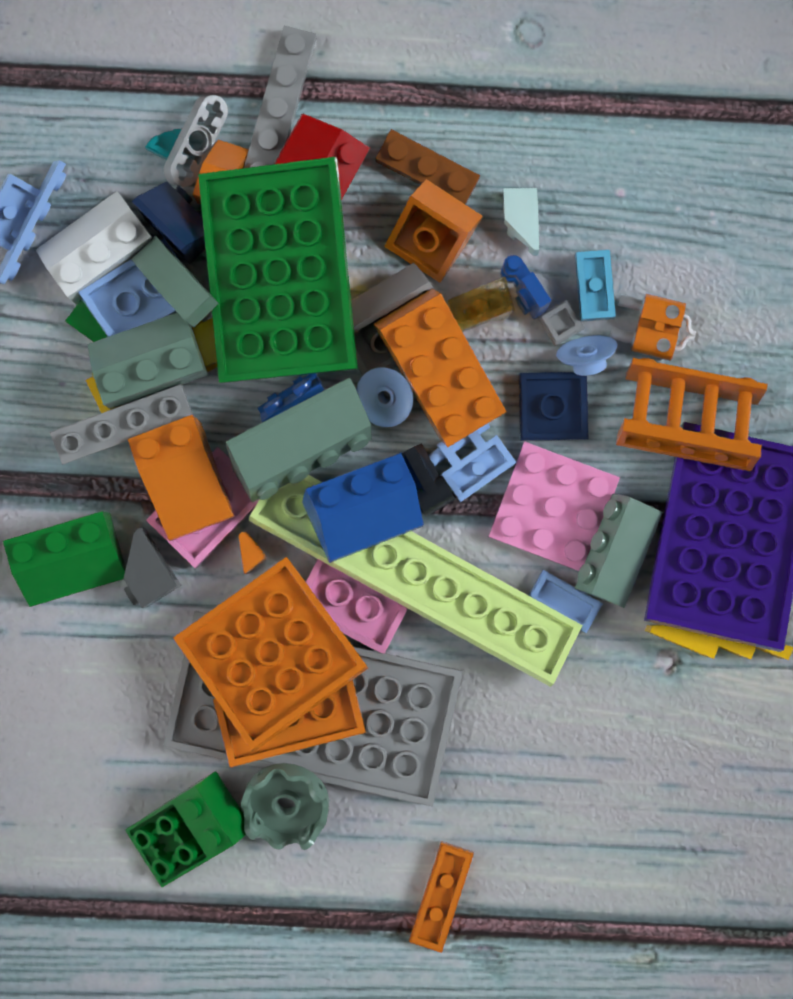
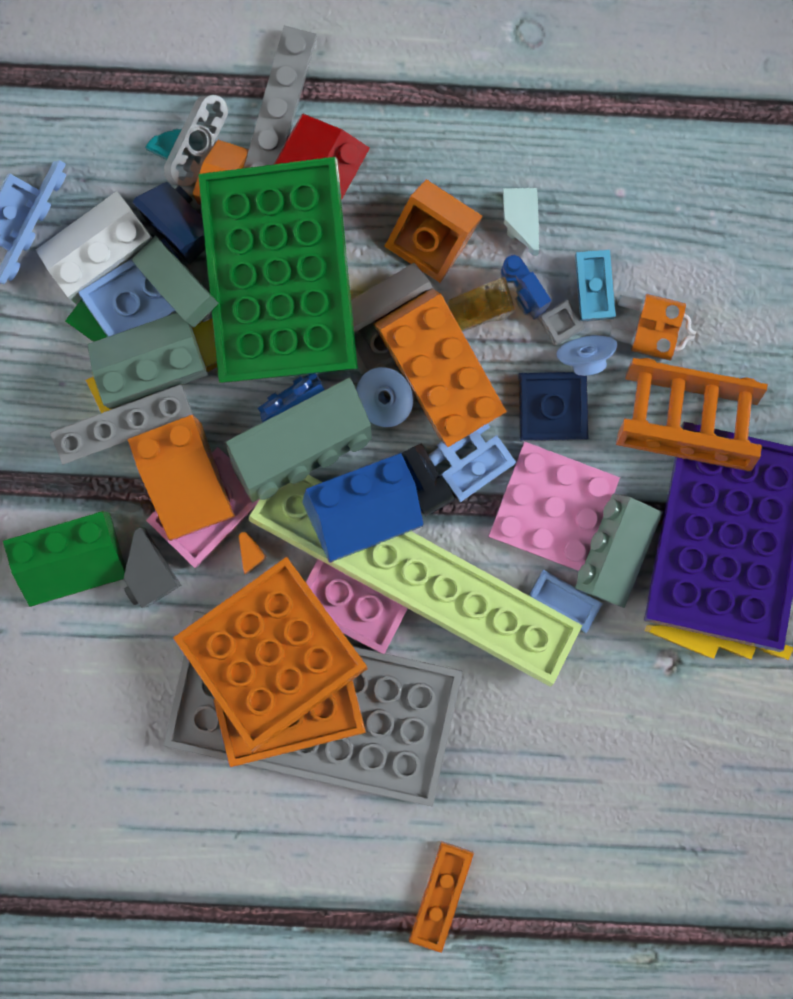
green slope [125,771,246,888] -> none
sand green plate [241,763,330,850] -> none
dark orange plate [375,129,480,205] -> none

